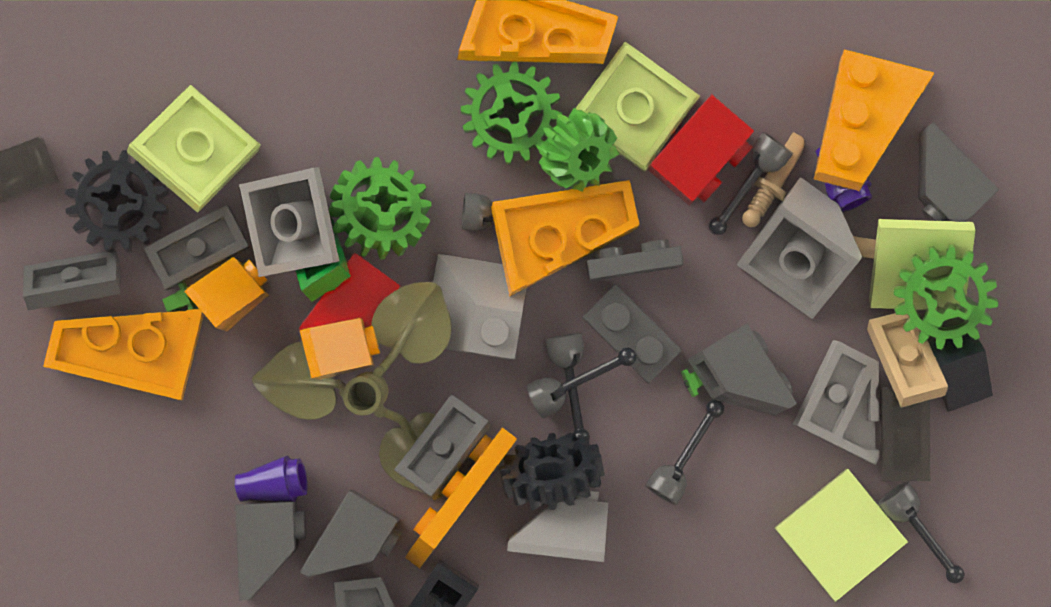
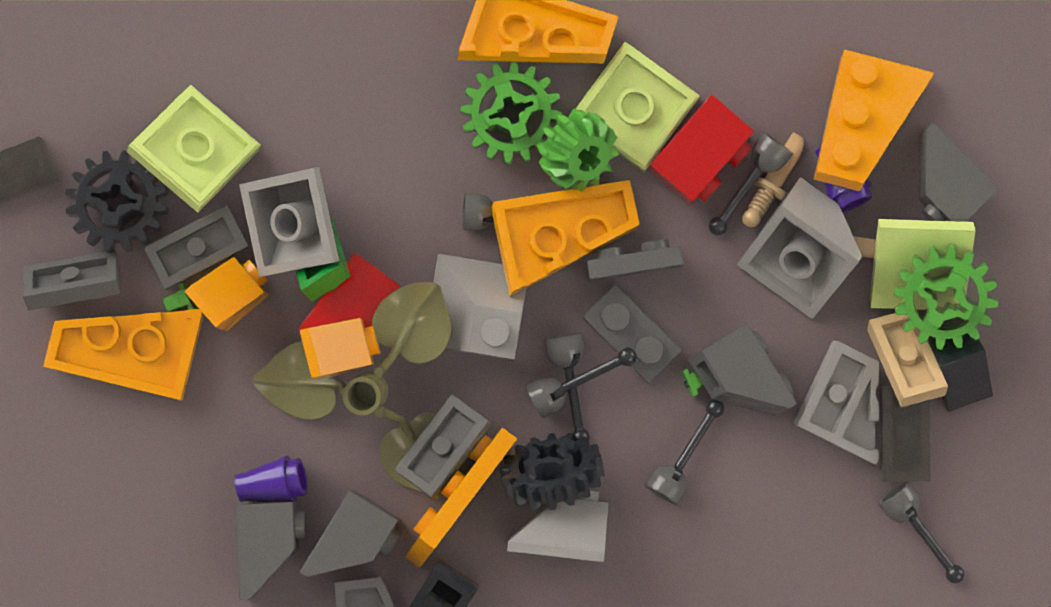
bright green gear [328,157,432,260] -> none
yellowish green tile [775,469,908,602] -> none

